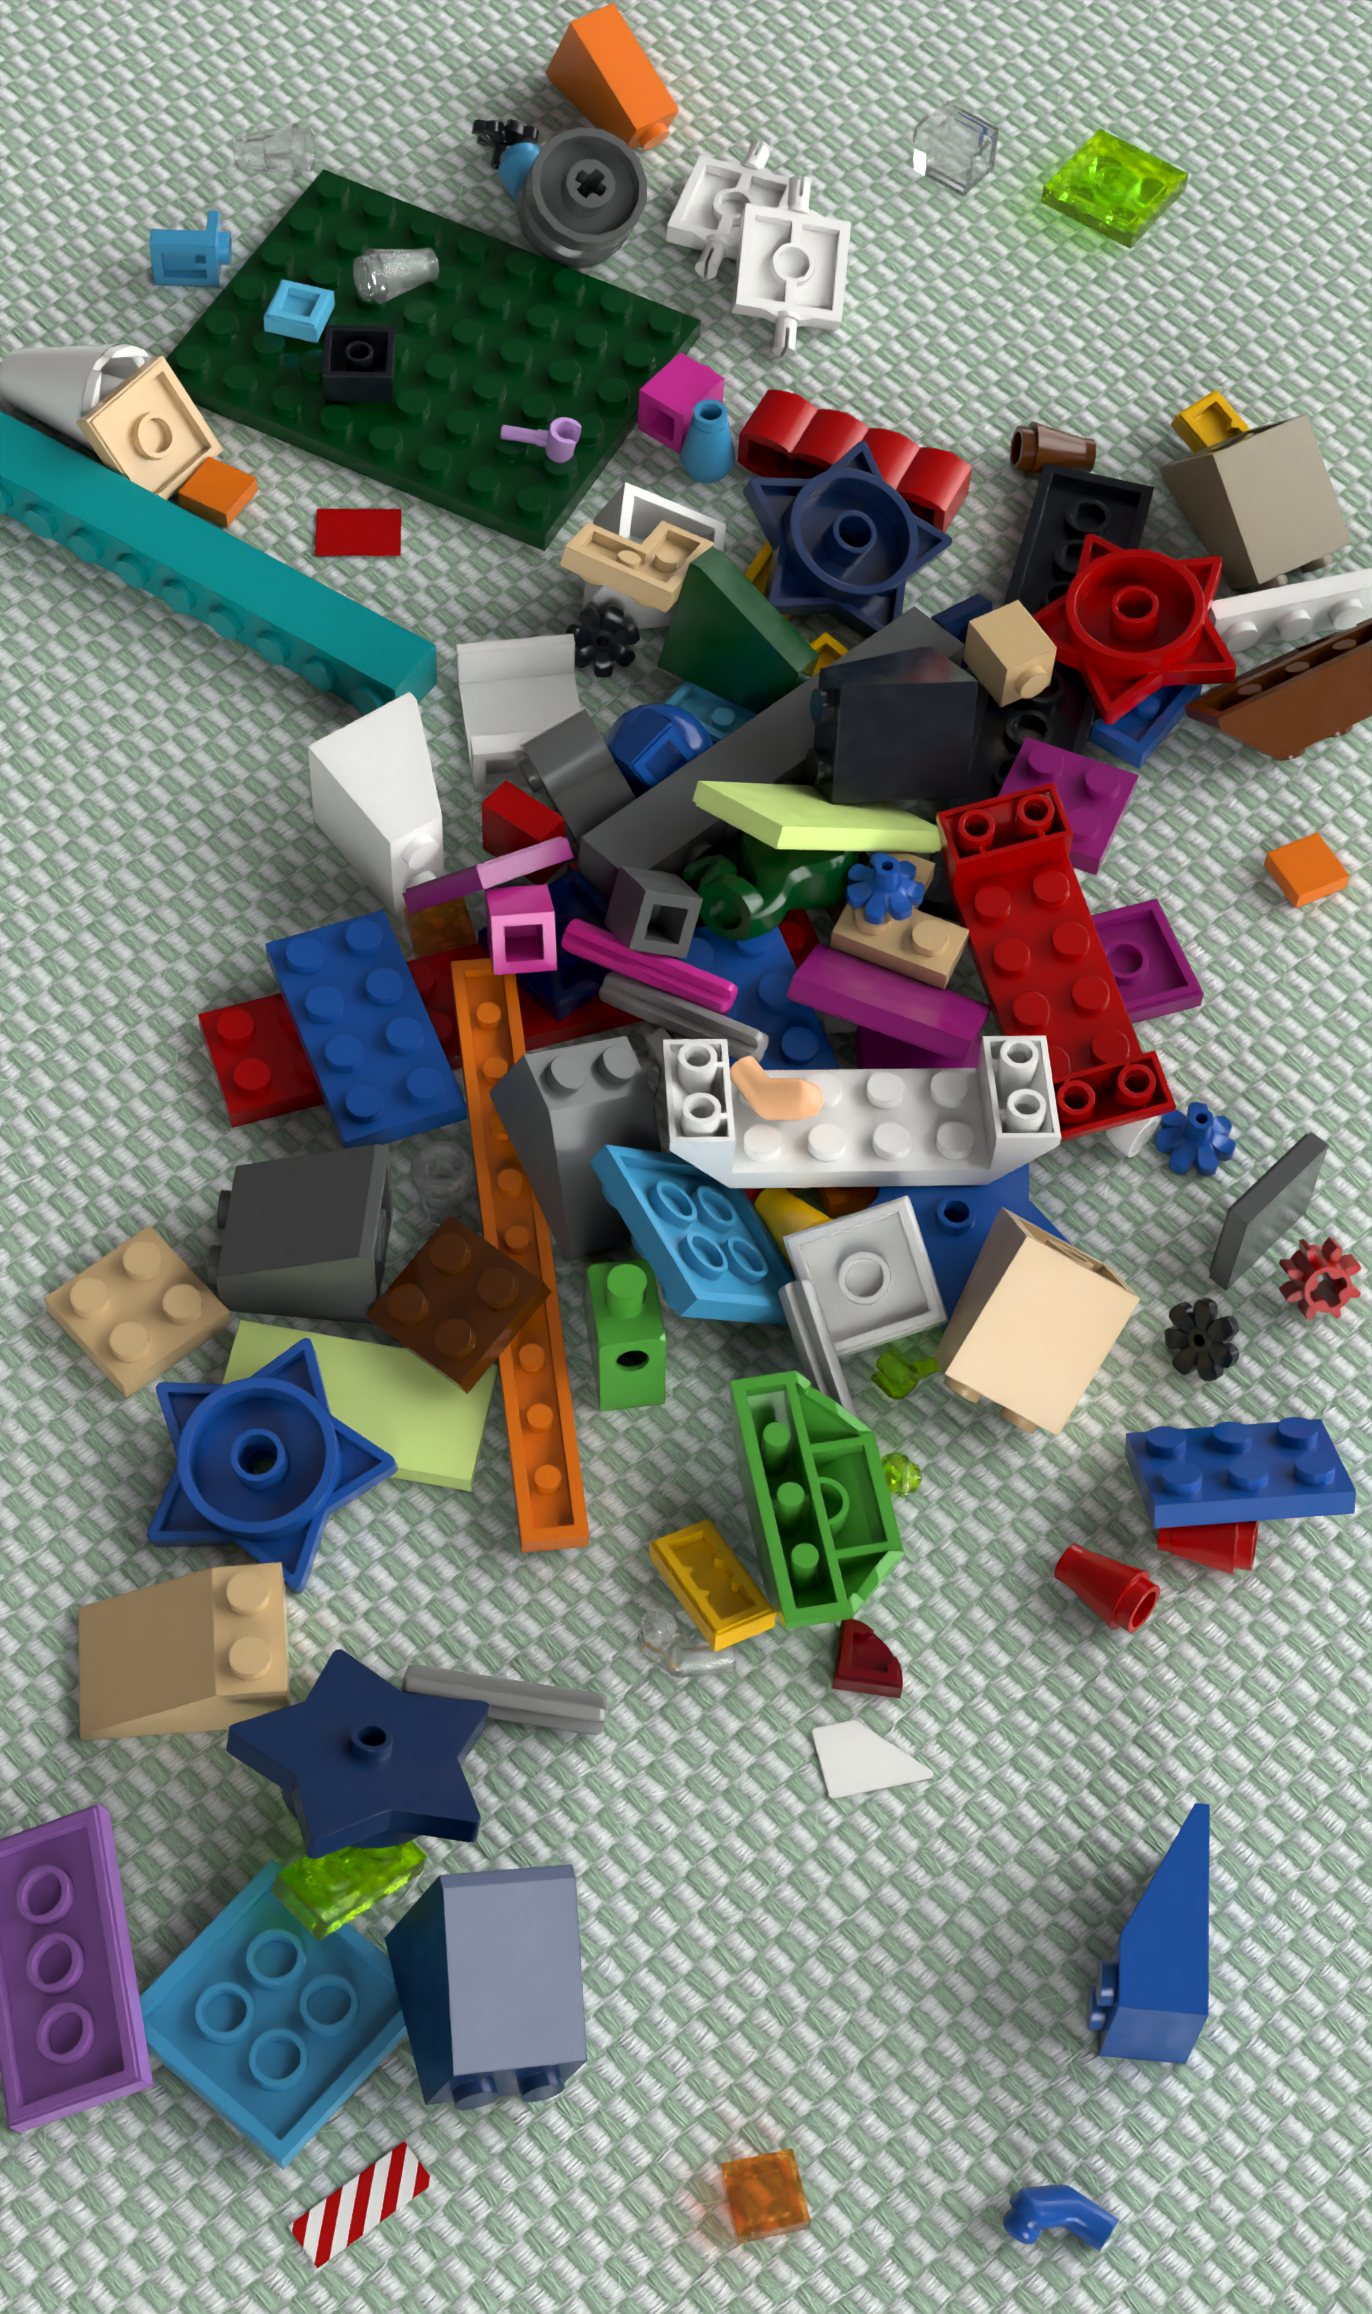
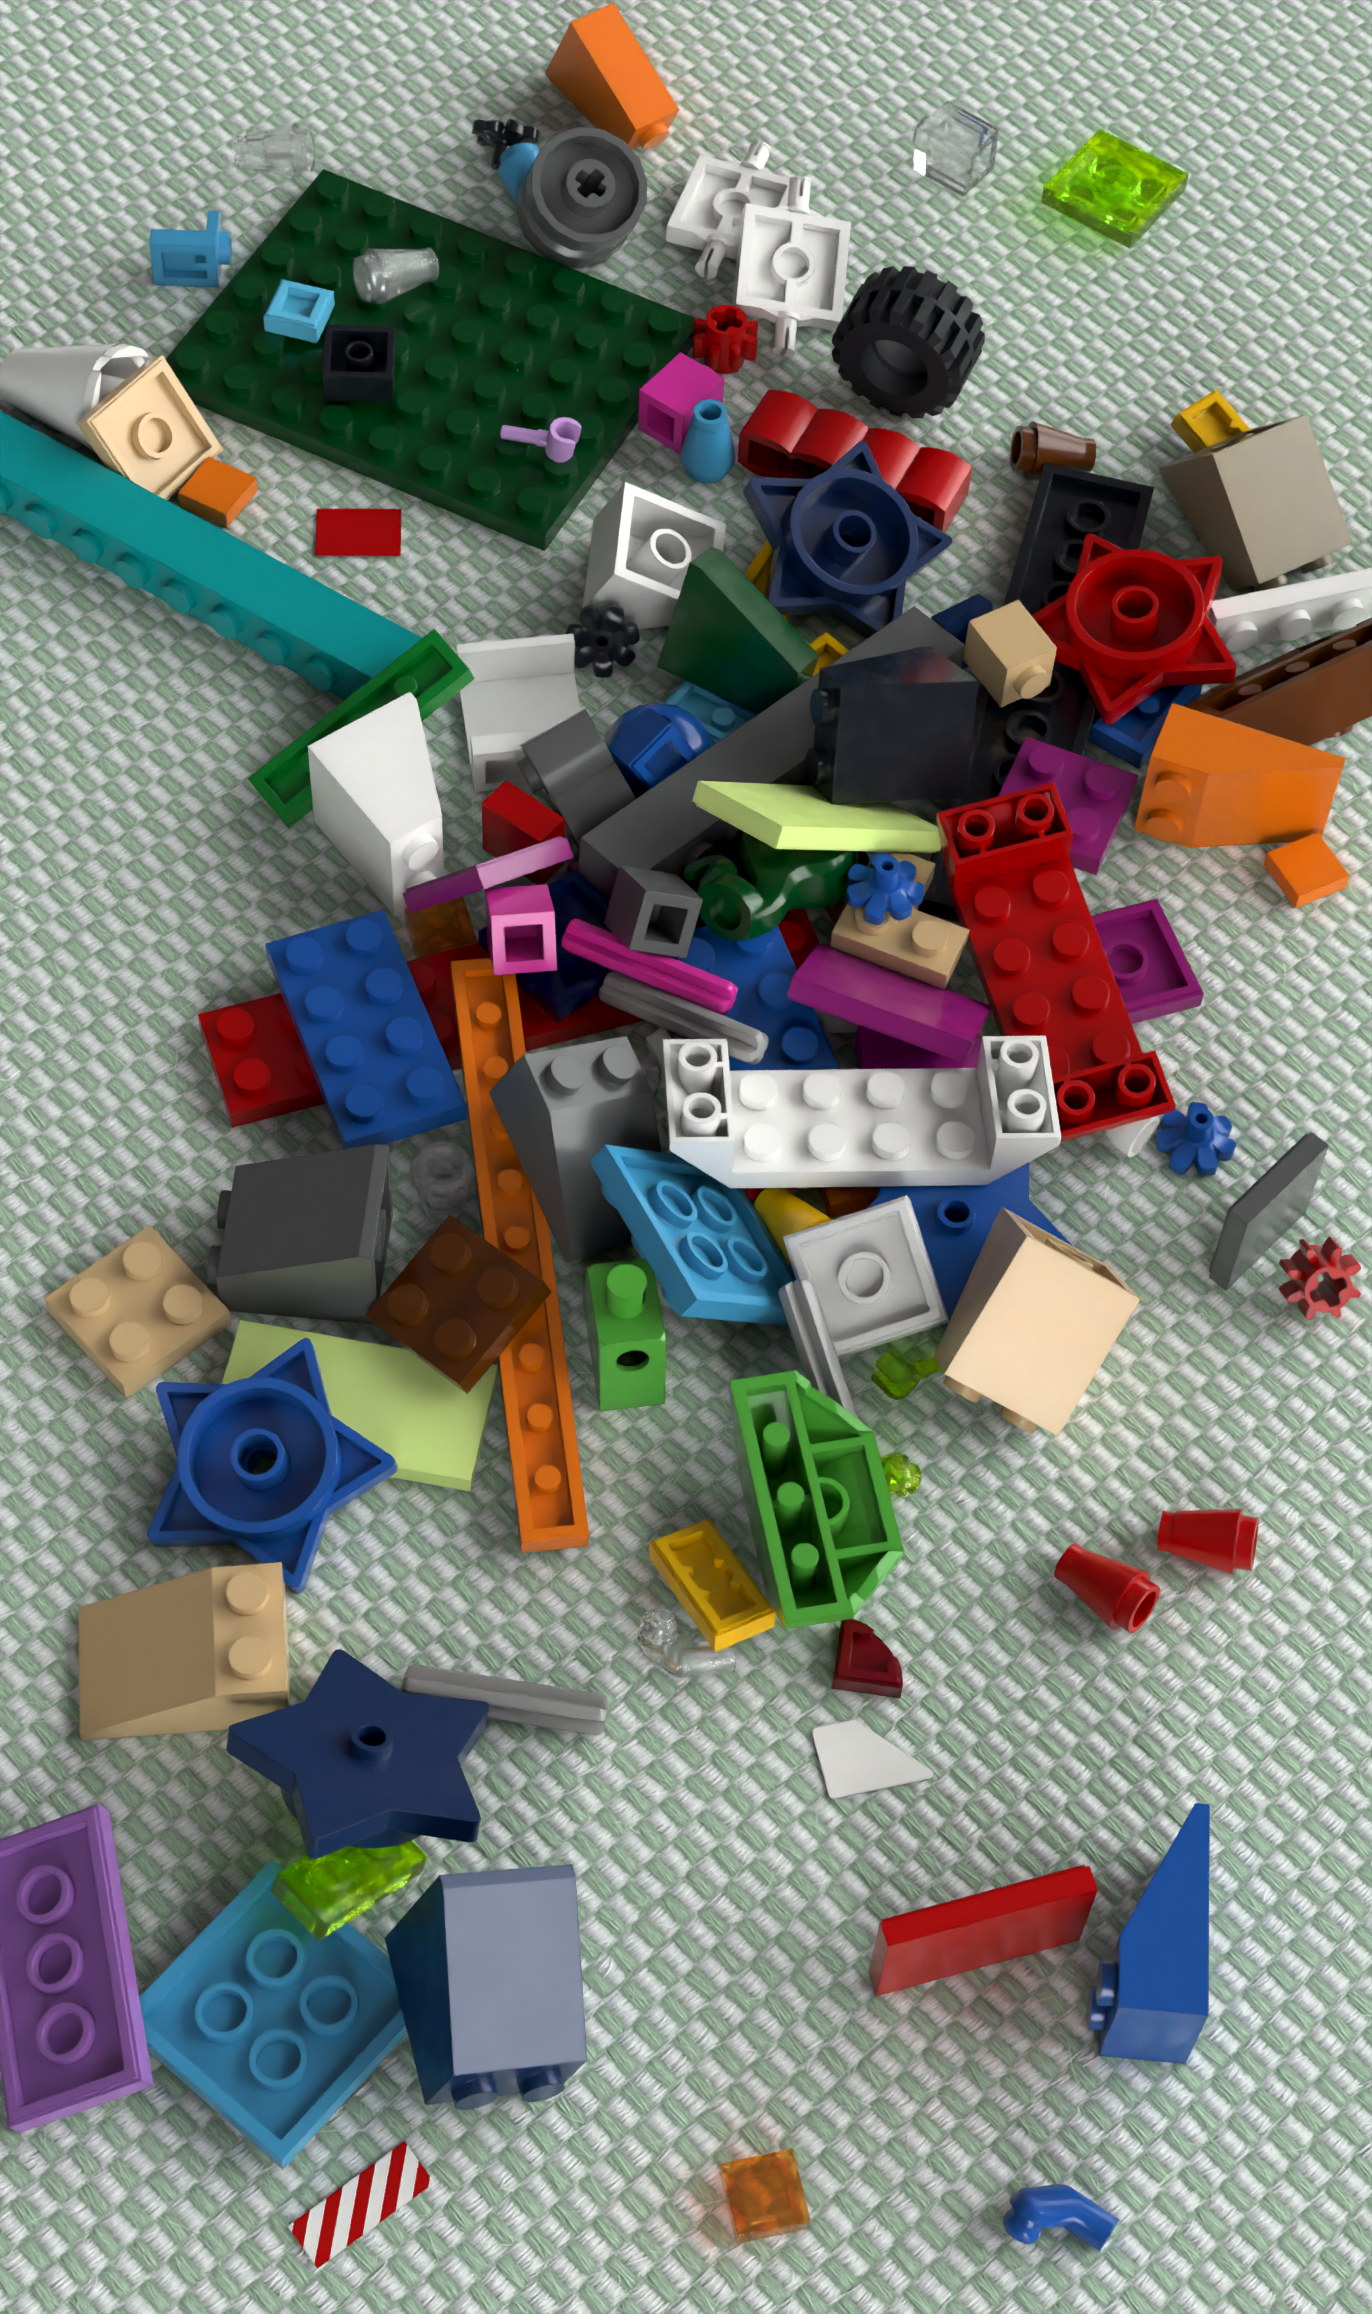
tan plate [560,520,715,613] -> none
light nougat arm [730,1056,823,1121] -> none
blue plate [1125,1417,1356,1528] -> none
black plant [1165,1298,1240,1381] -> none
none -> green plate [248,629,475,829]
none -> red gear [692,305,758,374]
none -> black tyre [831,266,985,418]
none -> red tile [868,1865,1098,1997]
none -> orange slope [1134,703,1346,848]

